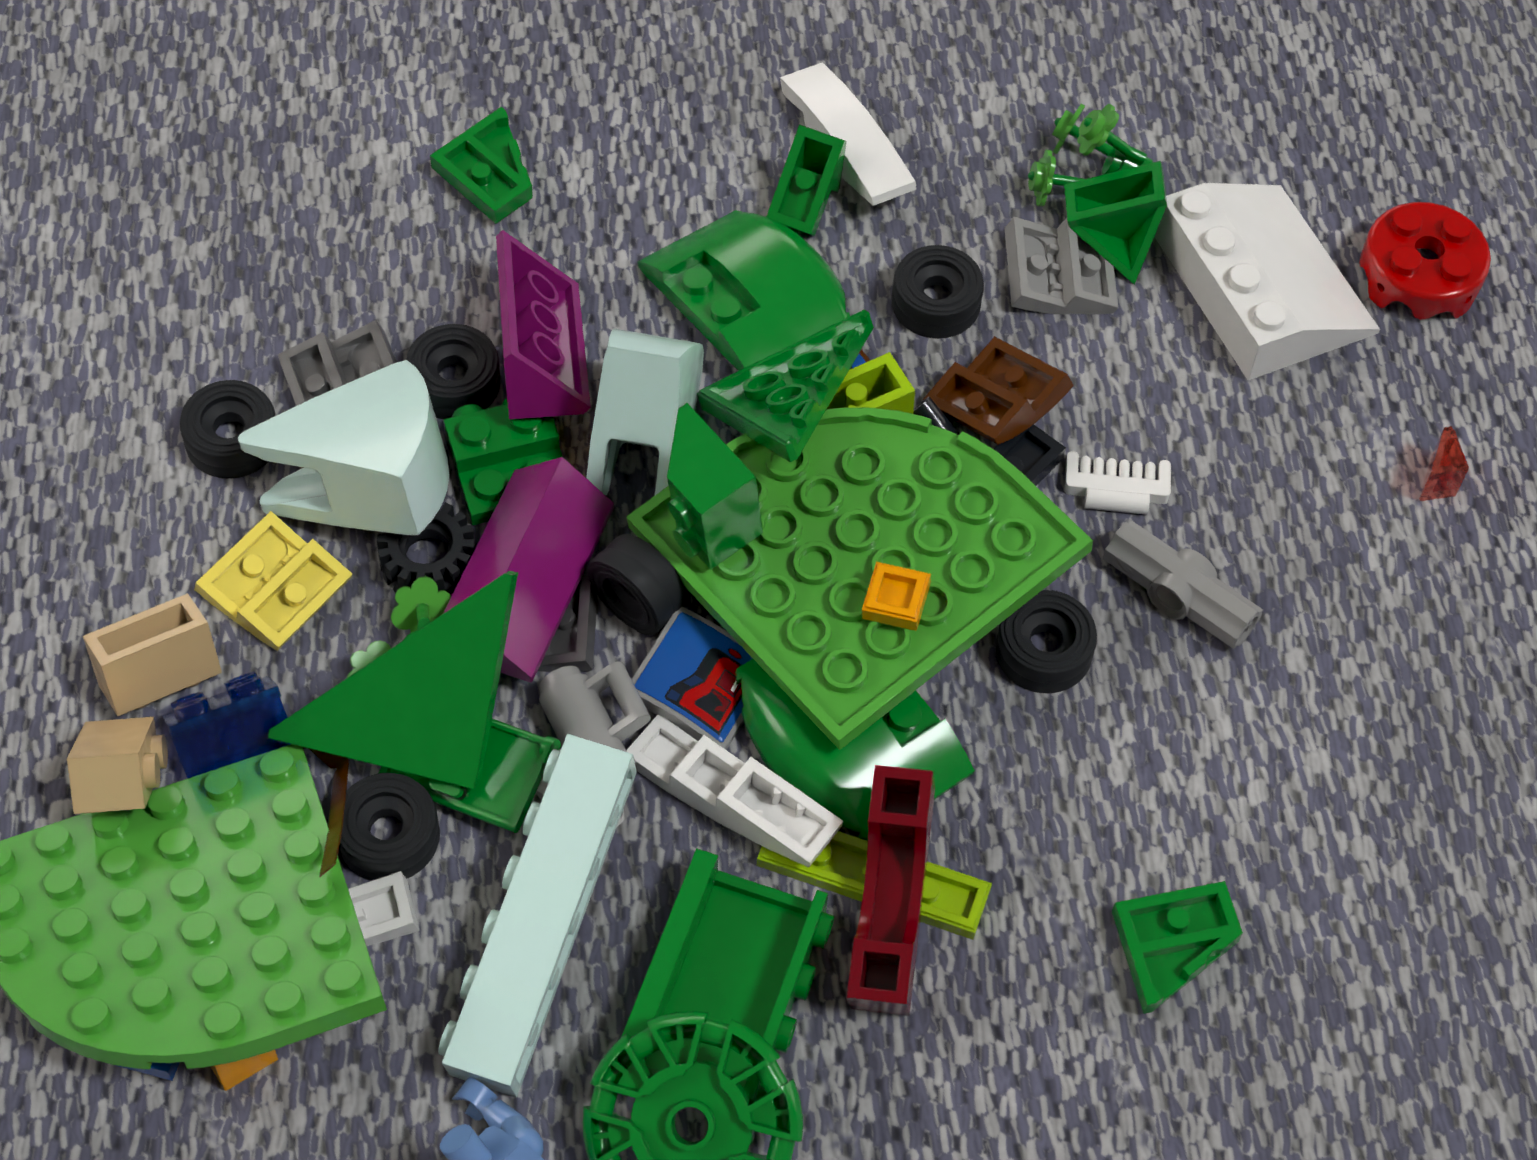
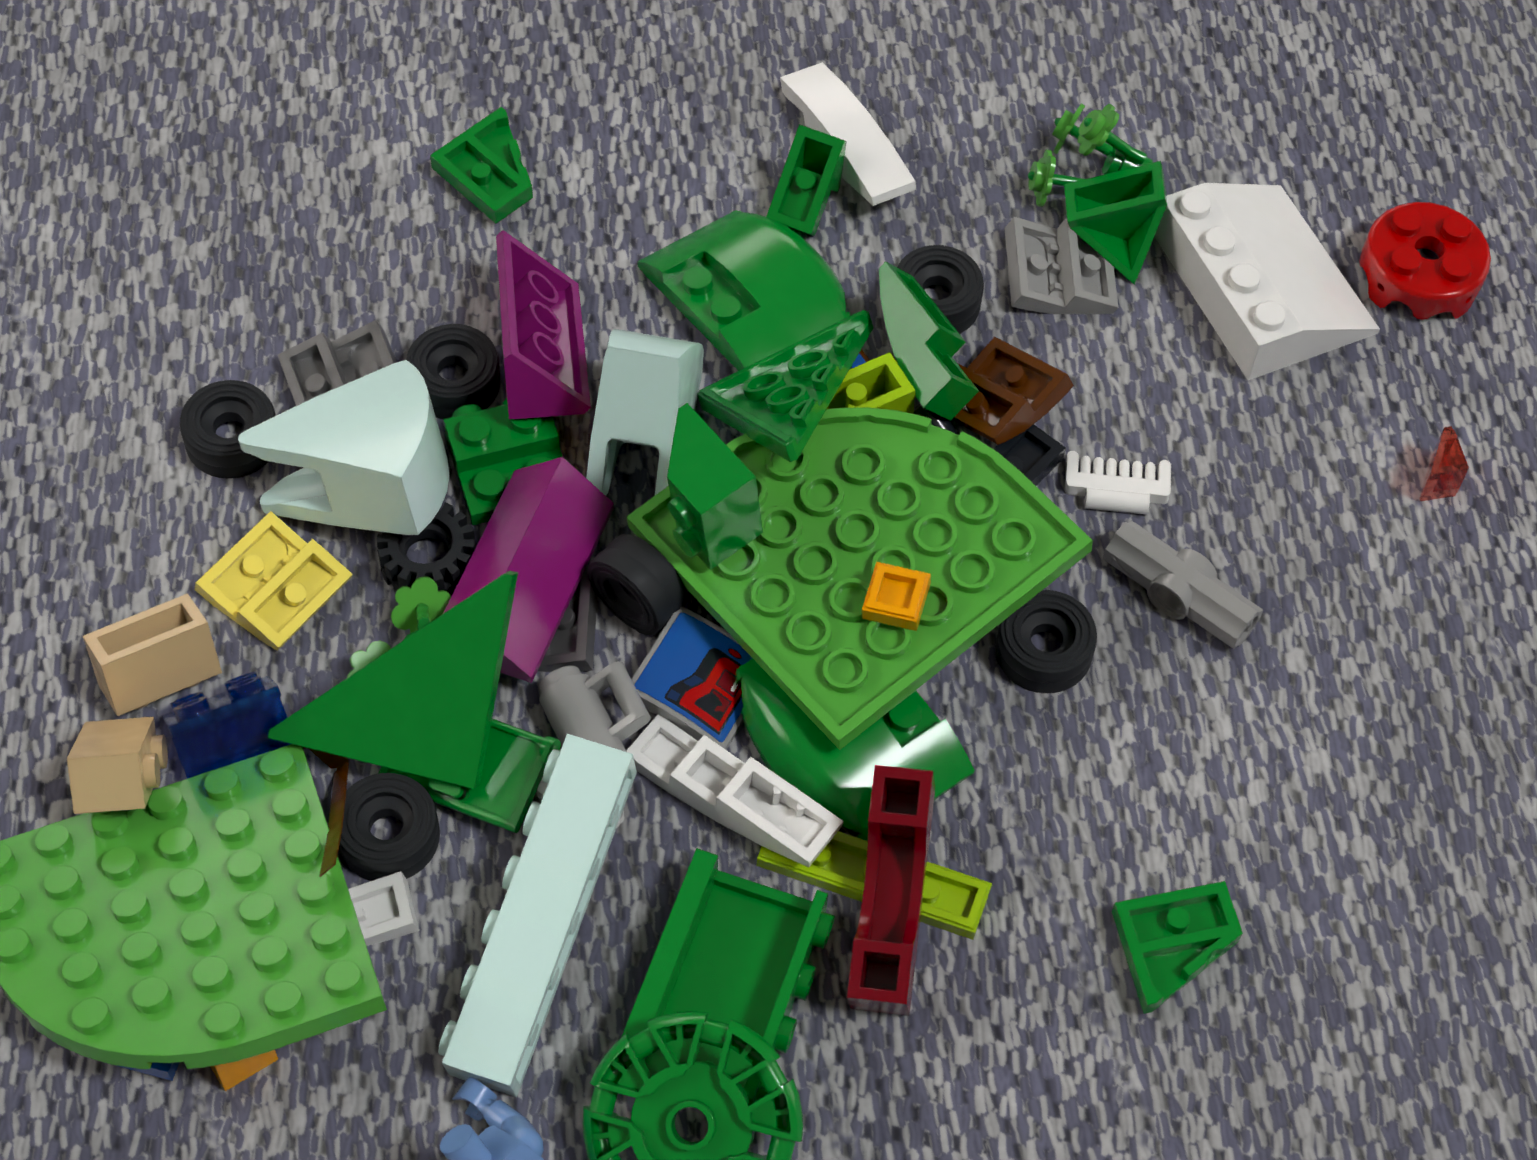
none -> slope [879,261,979,420]

